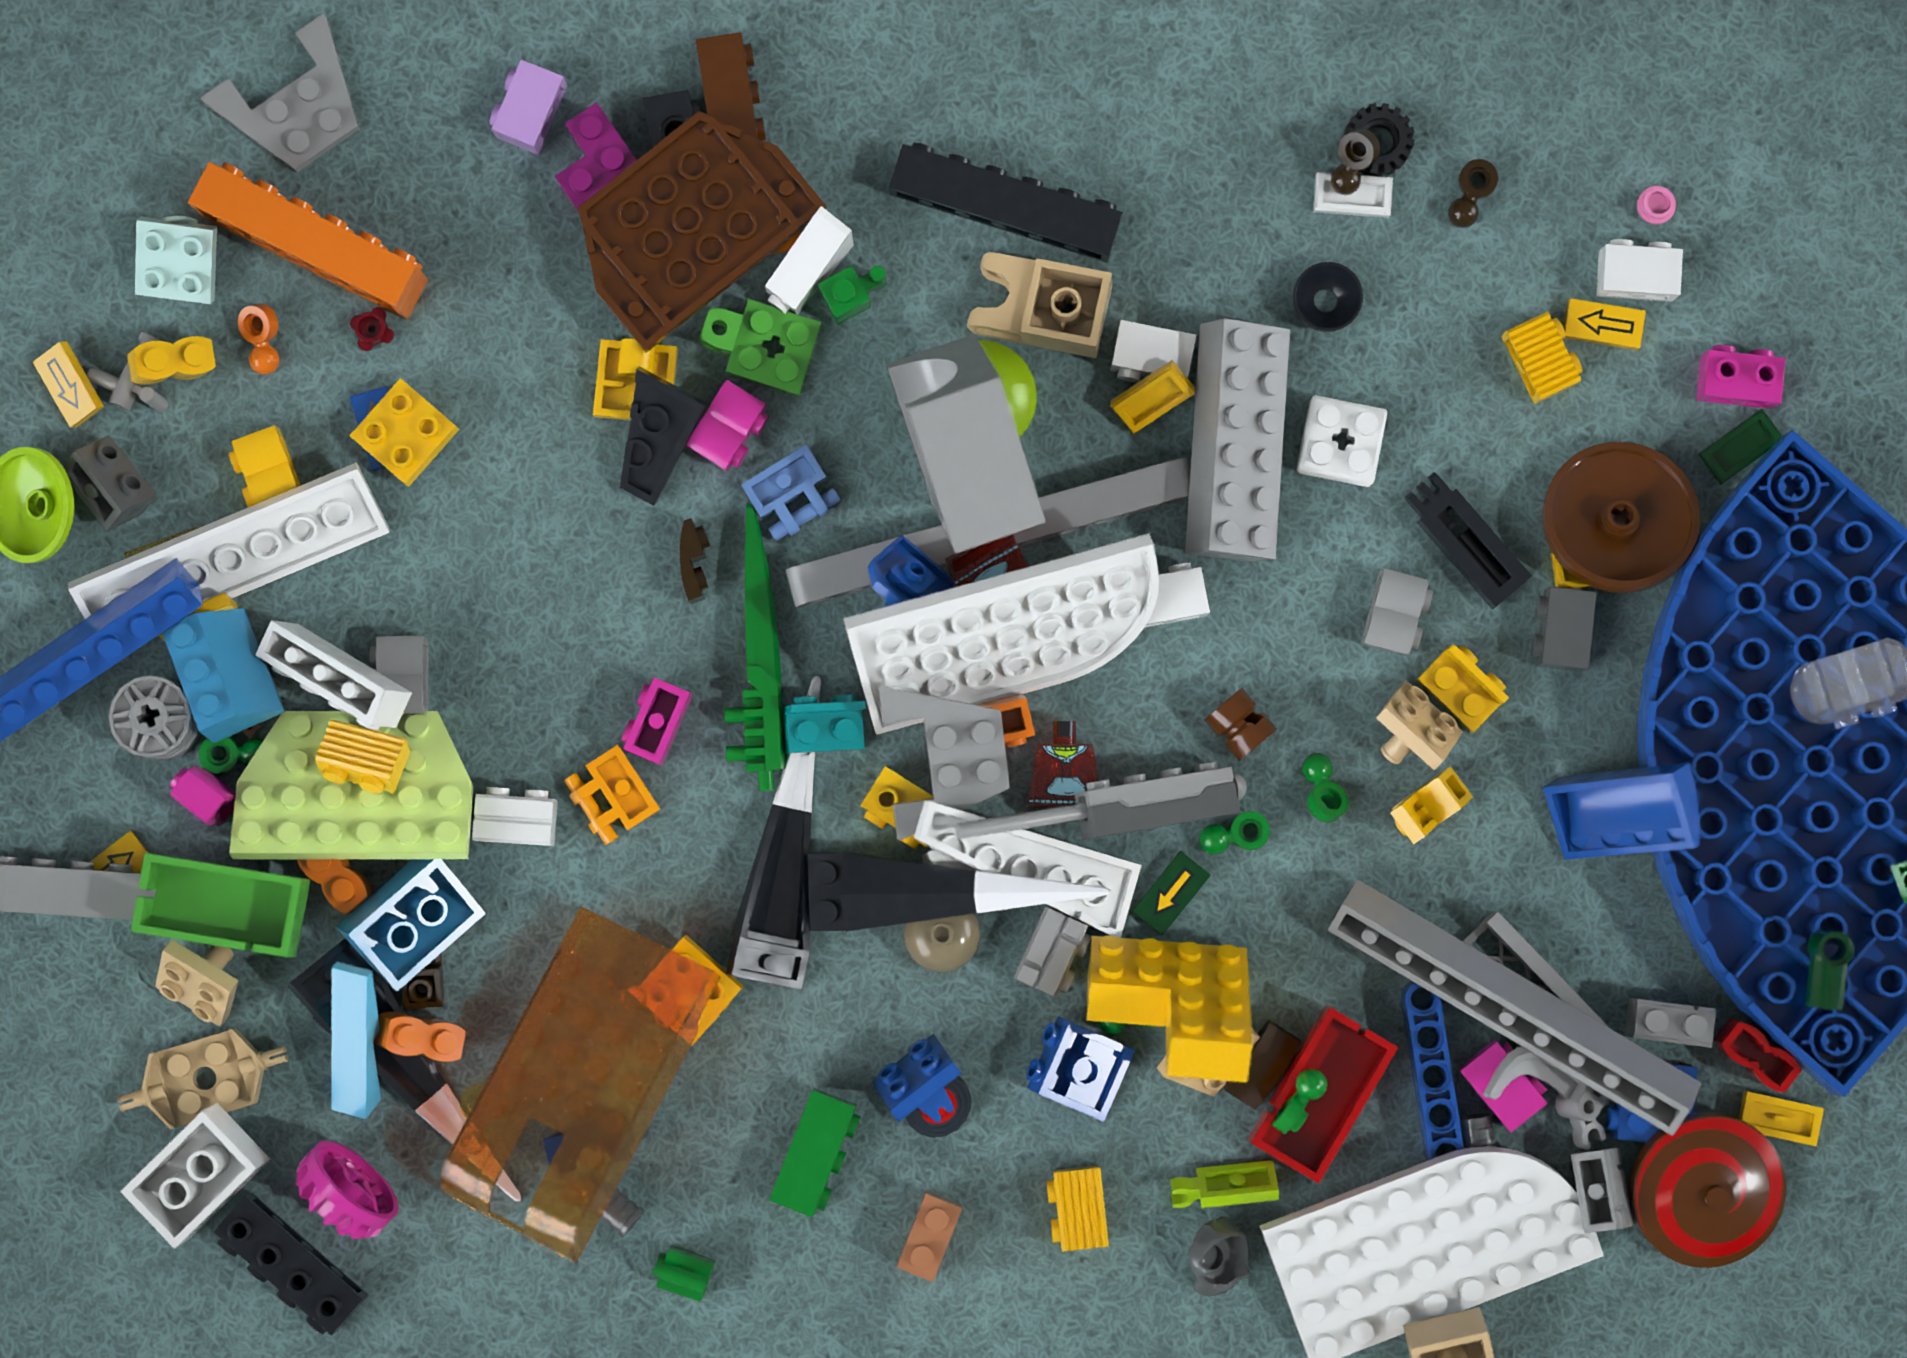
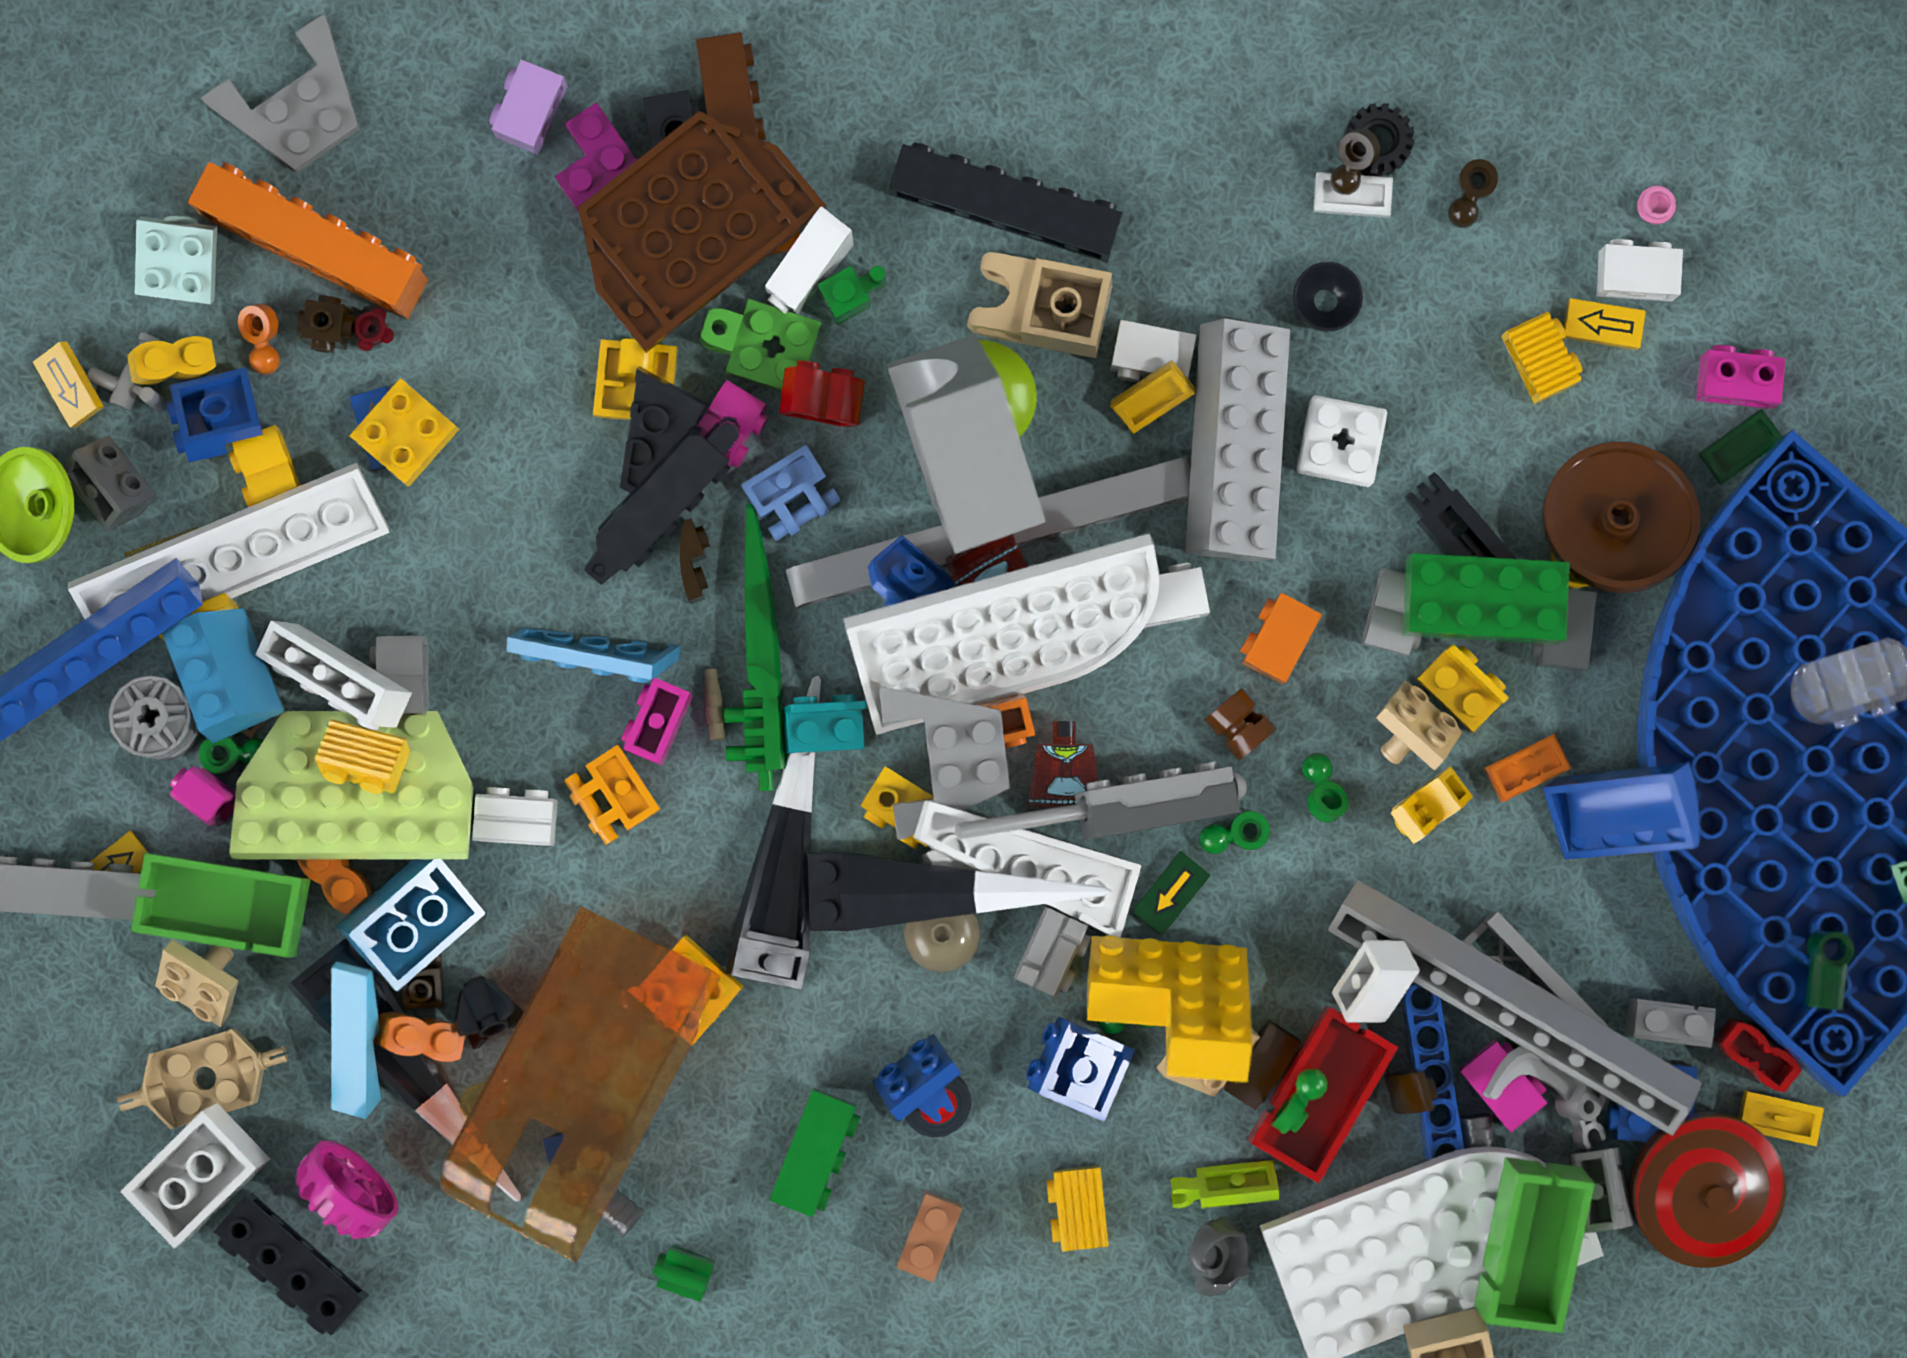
none -> blue plate [166,367,263,463]
none -> dark brown brick [297,295,355,353]
none -> black brick [454,976,528,1049]
none -> dark azure wing [507,627,681,683]
none -> black hinge [584,415,741,585]
none -> dark tan animal [703,668,726,741]
none -> red brick [779,361,865,427]
none -> orange brick [1240,592,1322,685]
none -> white brick [1332,940,1420,1022]
none -> dark brown slope [1384,1069,1438,1114]
none -> green brick [1402,553,1570,644]
none -> bright green piece [1474,1157,1595,1333]
none -> orange plate [1483,734,1572,803]

